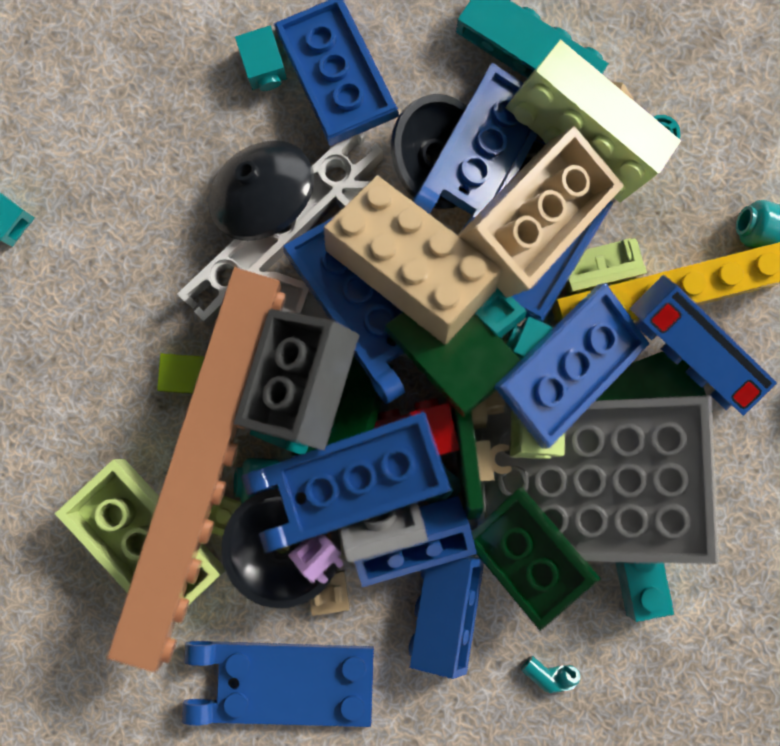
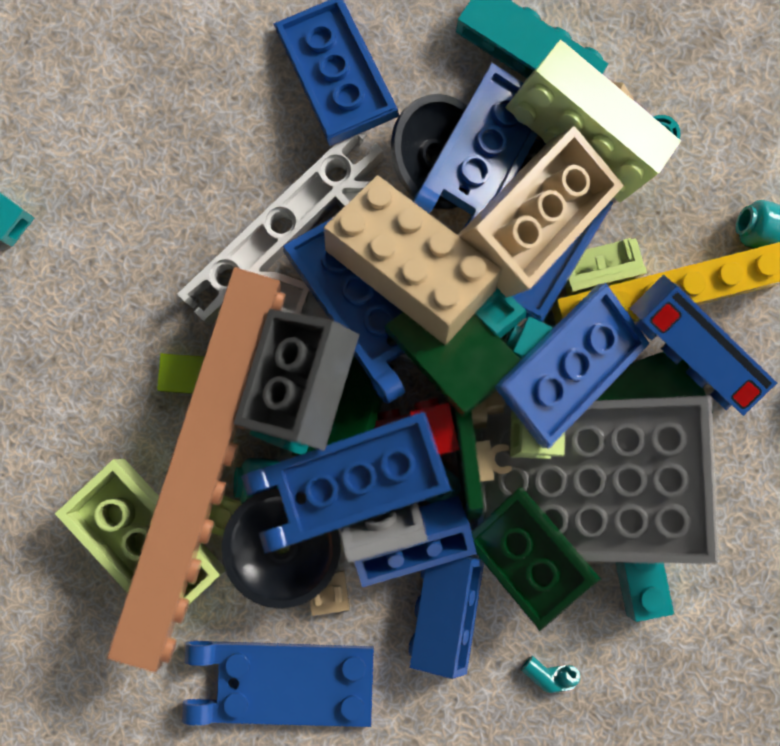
black dish [208,141,314,241] -> none
teal brick [235,25,287,91] -> none
lavender tile [288,534,343,583] -> none

